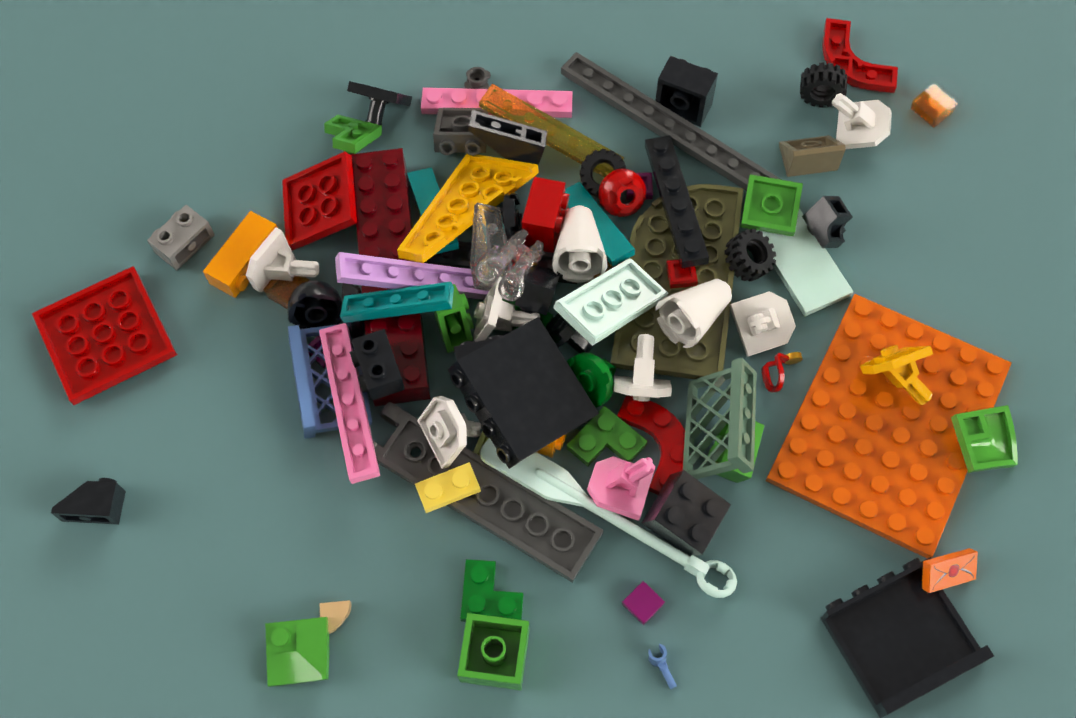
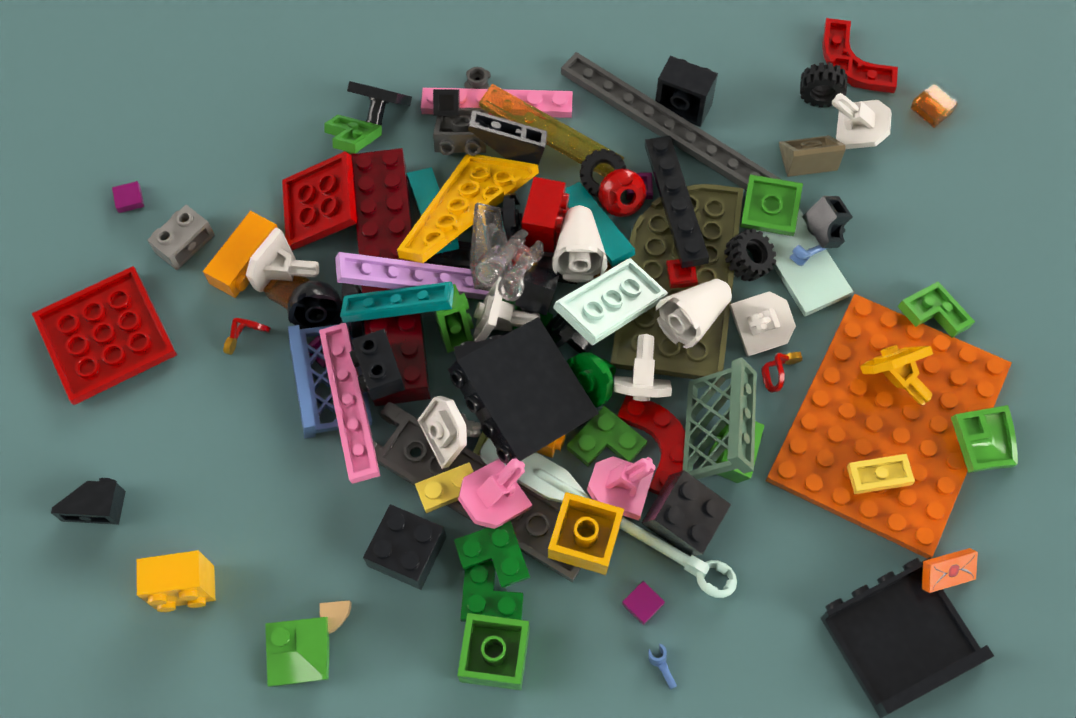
none -> magenta tile [112,181,144,213]
none -> yellow brick [136,550,216,612]
none -> red piece [223,318,271,355]
none -> black brick [363,504,447,590]
none -> black tile [433,89,460,116]
none -> green plate [454,521,530,588]
none -> bright pink piece [458,458,533,529]
none -> yellow brick [548,492,624,575]
none -> medium blue hand [789,245,827,266]
none -> light yellow plate [847,454,915,494]
none -> bright green plate [897,282,975,338]

